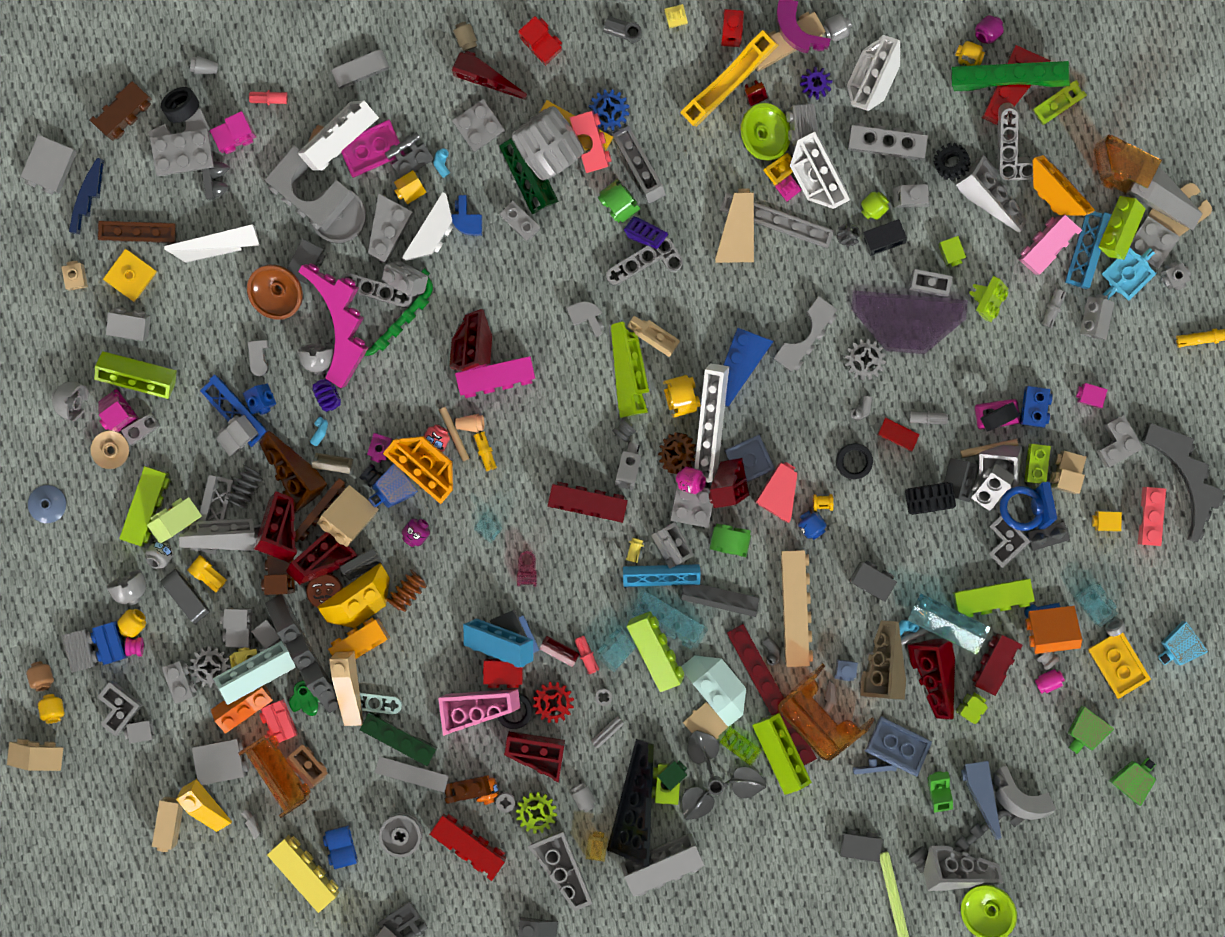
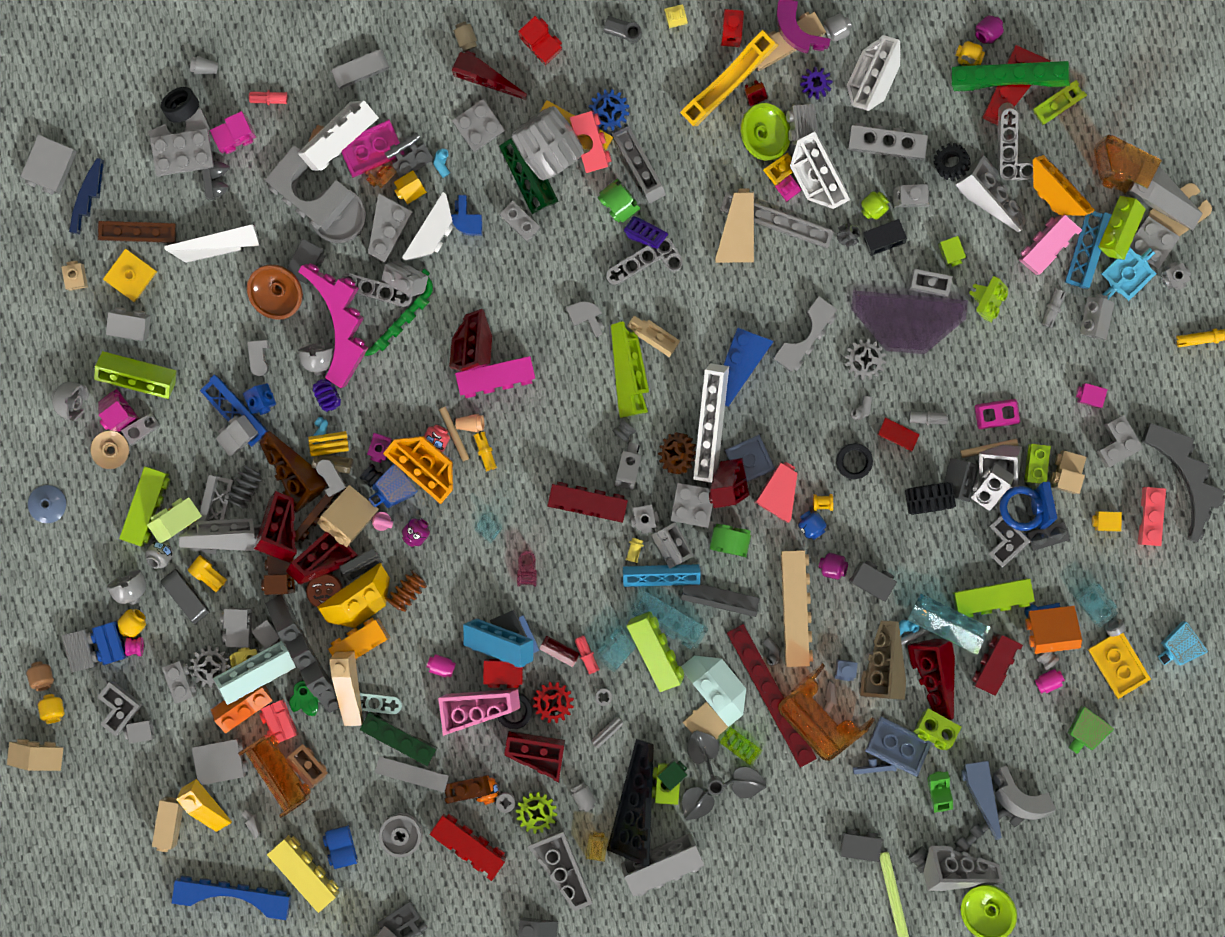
reddish brown wedge [89,81,152,141] -> none
yellow brick [663,375,701,418] -> none
dark pink head [676,467,706,494] -> none
lime brick [752,713,812,795] -> none
lime brick [956,692,988,724] -> none
black tyre [980,402,1020,432] -> none
blue brick [1020,386,1053,428] -> none
bright green torso [1109,758,1156,806] -> none
none -> blue arch [171,876,291,920]
none -> yellow tile [308,431,349,457]
none -> light grey leg [316,460,347,497]
none -> clear orange bracket [365,164,397,188]
none -> bright pink plate [372,511,393,531]
none -> dark pink brick [427,654,456,678]
none -> light grey brick [631,504,659,534]
none -> magenta head [819,553,848,580]
none -> lime brick [913,708,962,751]

